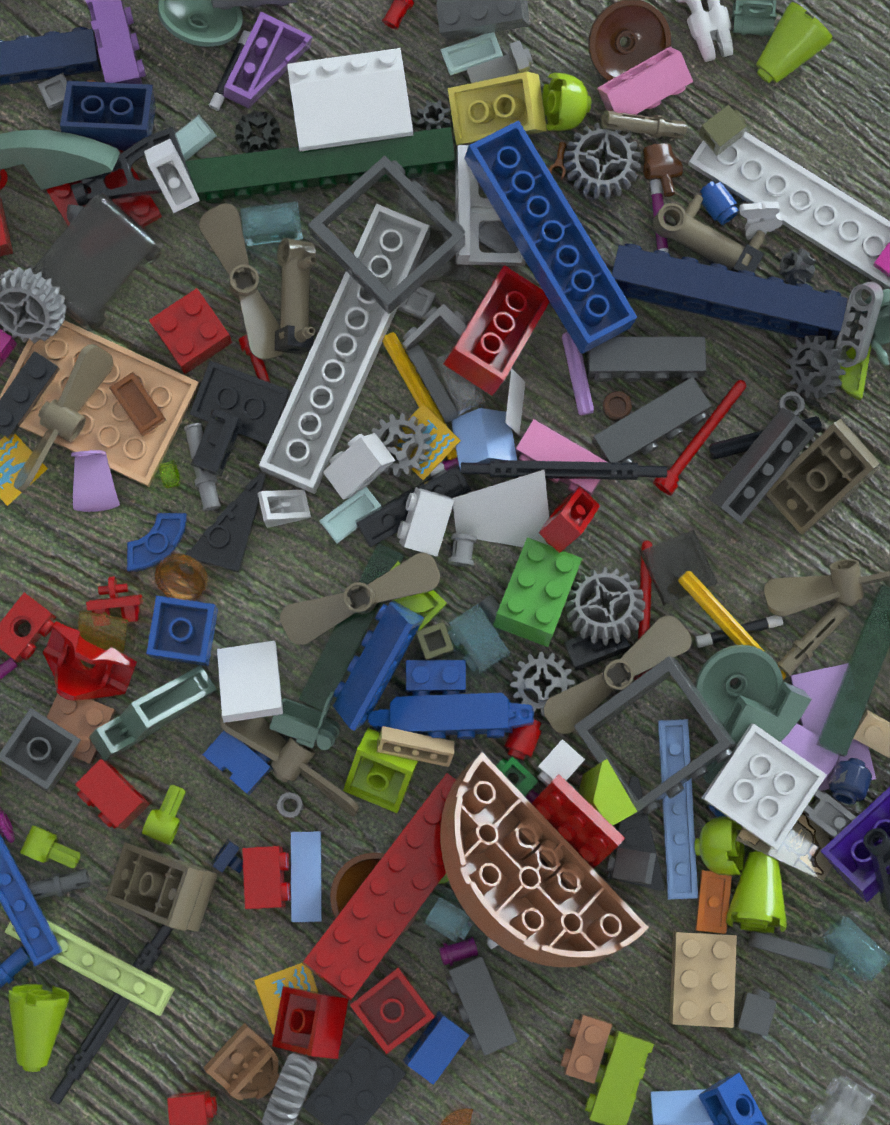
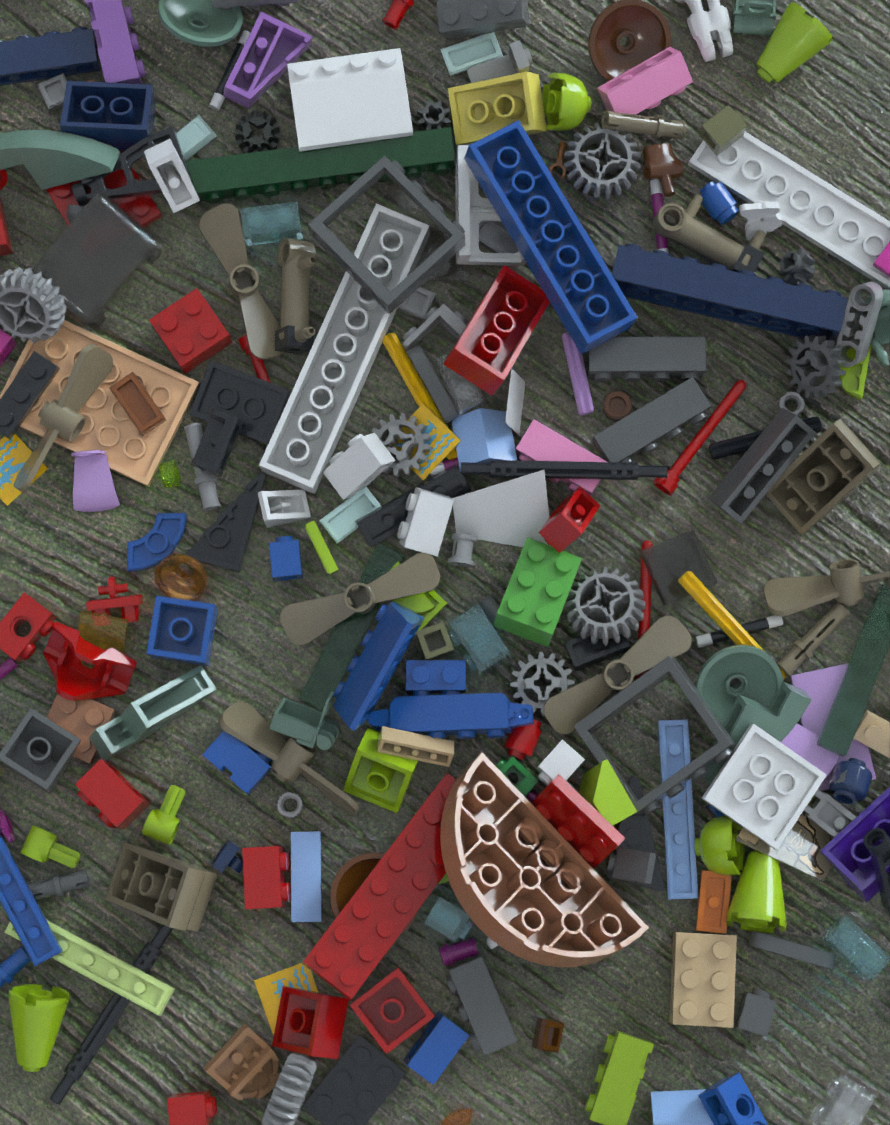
white tile [217,641,283,723] -> none
nougat brick [560,1014,612,1084] -> none
none -> blue brick [269,536,303,582]
none -> lime tile [305,520,339,575]
none -> reddish brown slope [532,1017,564,1053]

